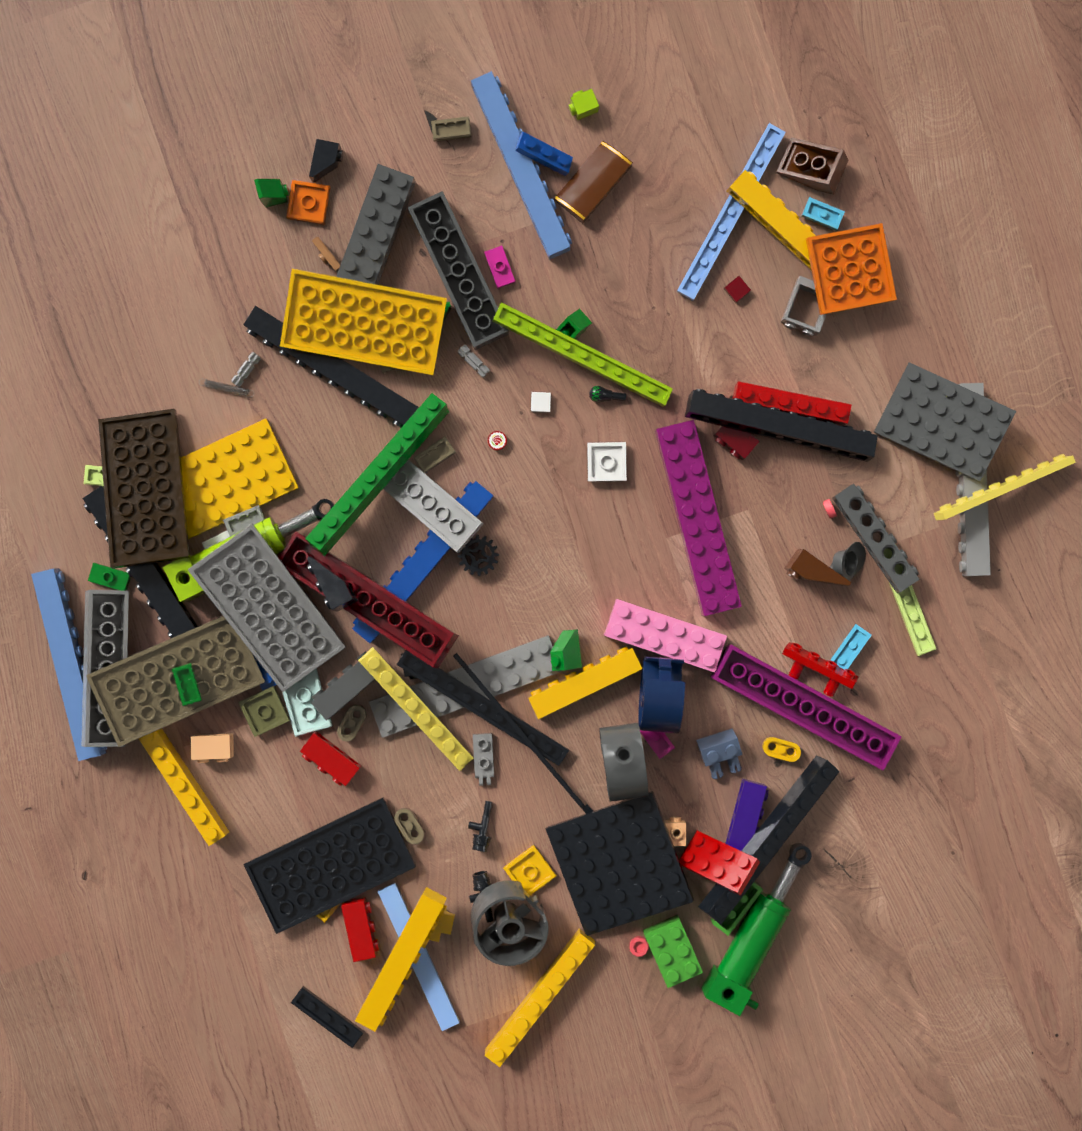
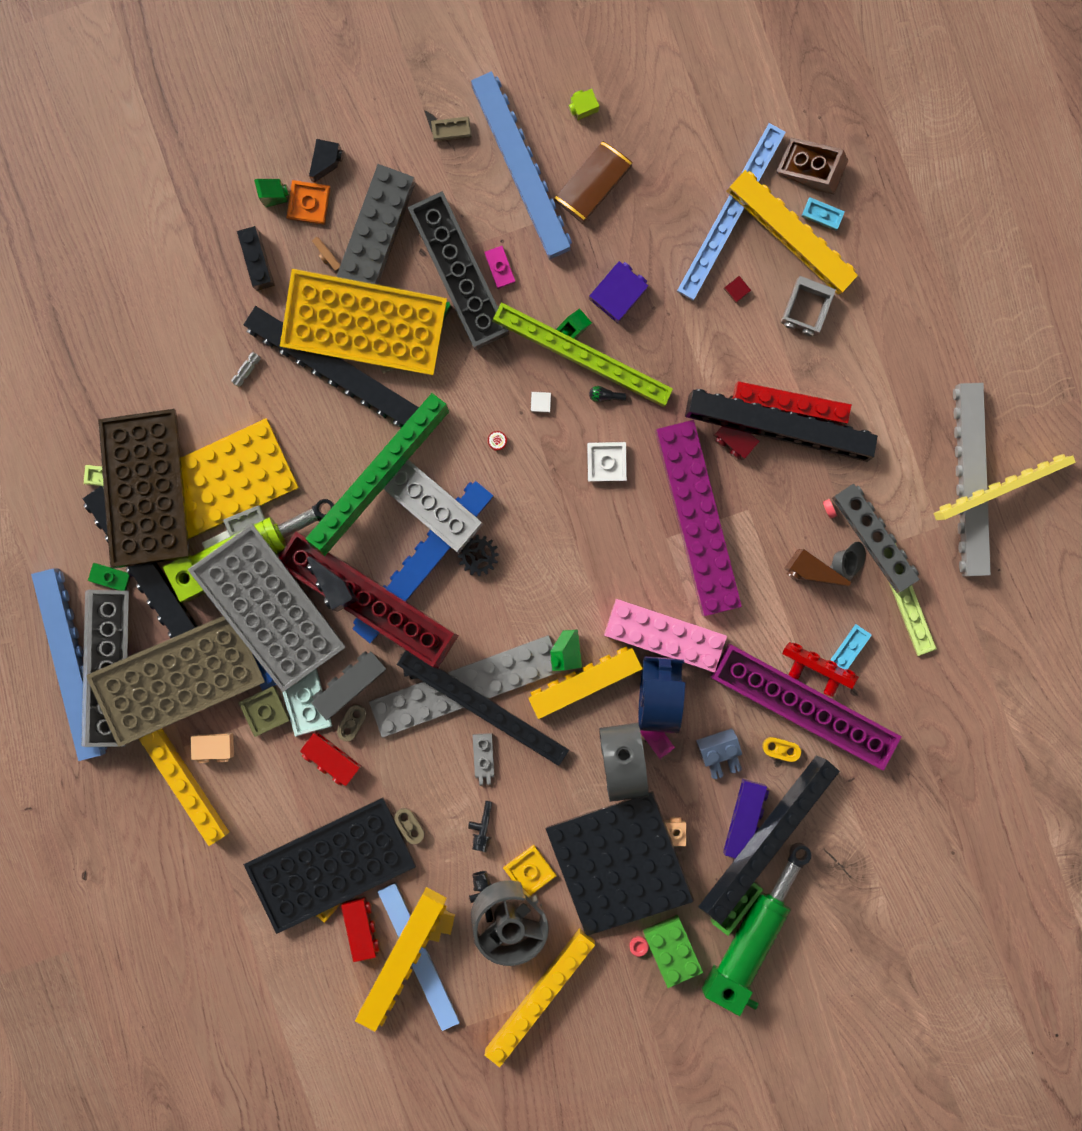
green plate [172,663,202,706] -> none
light grey piece [199,379,254,397] -> none
black tile [291,986,364,1048] -> none
light yellow plate [358,647,473,771] -> none
dark tan plate [413,437,456,473] -> none
black piece [453,653,593,813] -> none
light grey axle [458,345,490,378] -> none
blue plate [515,132,573,176] -> none
red plate [679,830,760,896] -> none
orange plate [806,223,897,315] -> none
dark grey plate [874,362,1016,482] -> none
none -> black brick [237,226,275,291]
none -> dark purple brick [589,261,648,324]

